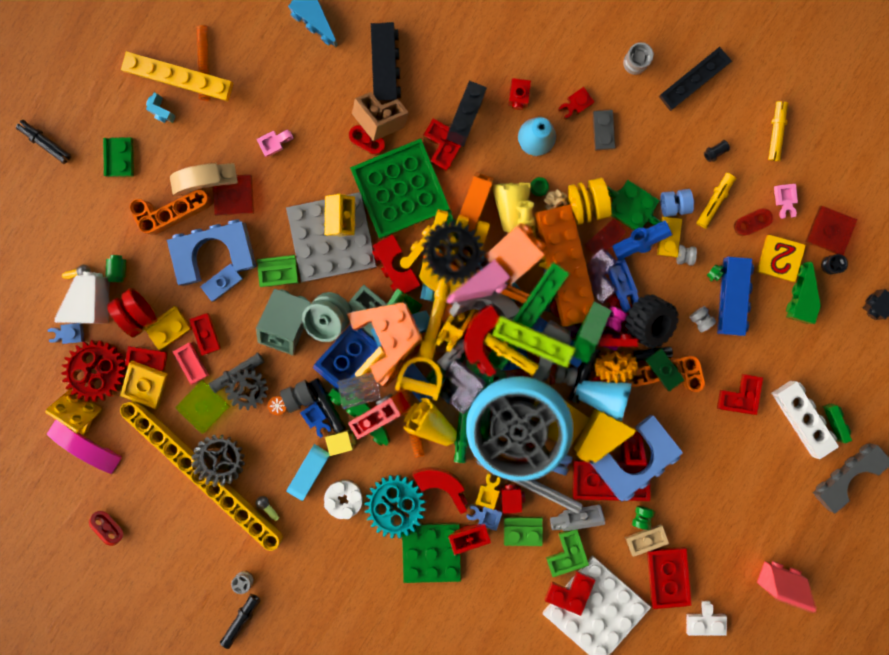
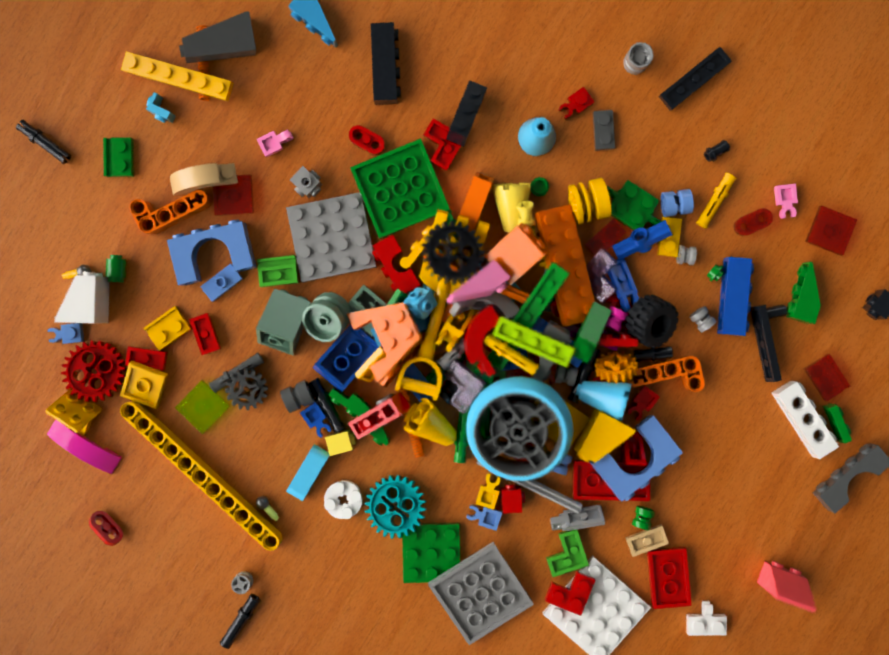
red wheel [107,288,157,338] -> none
coral tile [173,342,209,385] -> none
dark grey gear [191,435,245,487] -> none
orange tile [268,396,287,415] -> none
yellow brick [325,194,355,237] -> none
clear plate [337,373,381,409] -> none
medium nougat brick [352,92,409,141] -> none
red arch [412,467,469,514] -> none
red slope [448,524,491,555] -> none
bright green plate [504,516,543,546] -> none
red brick [508,78,531,110] -> none
tan gear [544,189,568,210] -> none
dark green plate [645,349,685,392] -> none
red plate [717,374,763,415] -> none
yellow tile [756,235,806,282] -> none
yellow pin [768,101,789,161] -> none
black wheel [821,254,848,274] -> none
none -> dark grey slope [179,11,256,63]
none -> light grey brick [290,166,322,198]
none -> medium azure brick [403,287,438,320]
none -> light grey plate [428,542,534,645]
none -> red plate [627,385,660,421]
none -> black piece [750,304,787,382]
none -> clear red plate [804,354,851,401]

